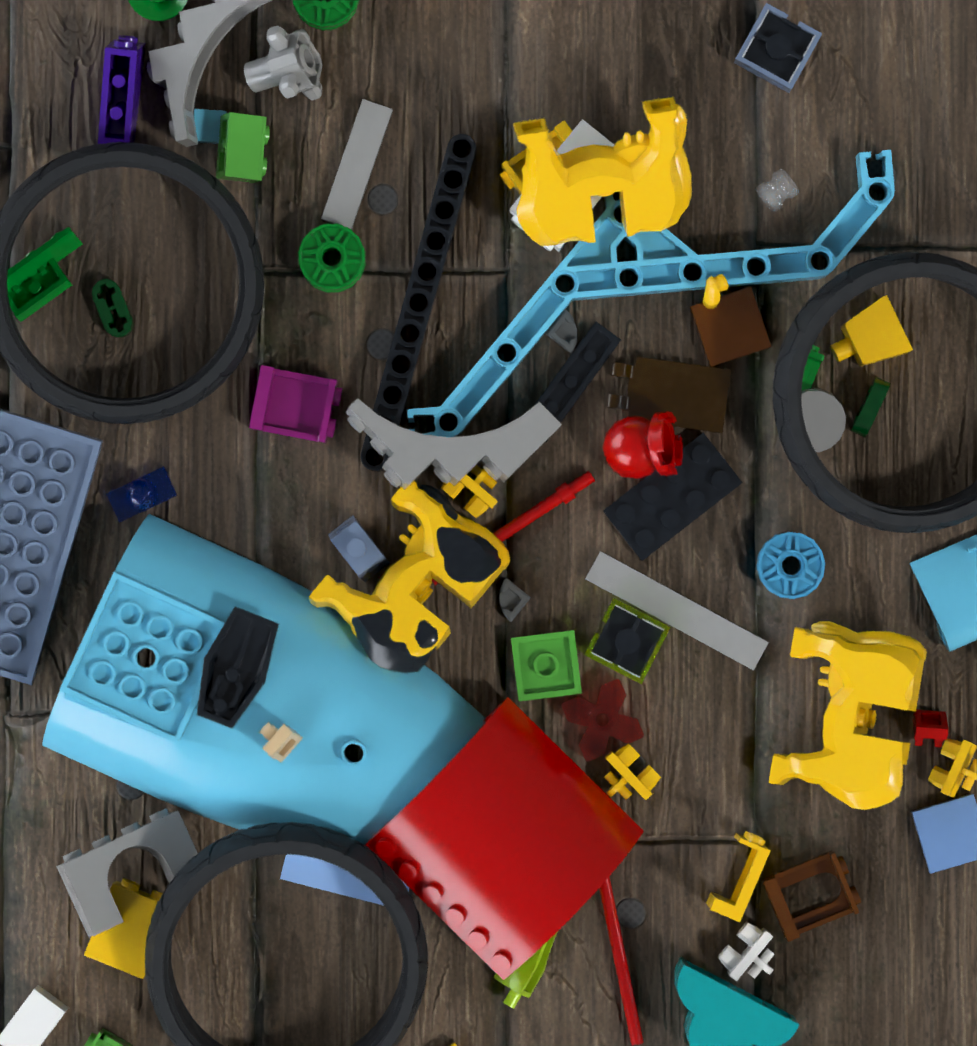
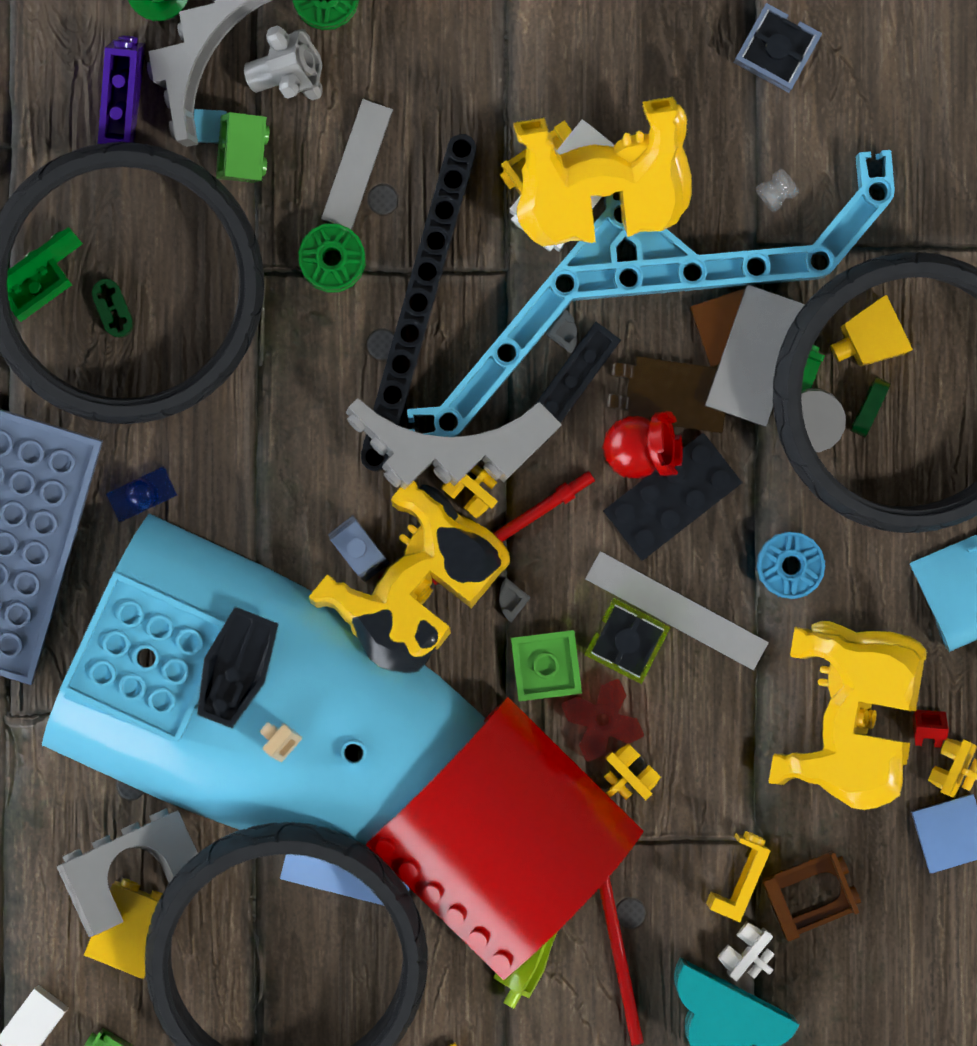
magenta panel [249,365,343,444] -> none
yellow arm [703,274,729,309] -> none
none -> light grey tile [705,285,805,427]

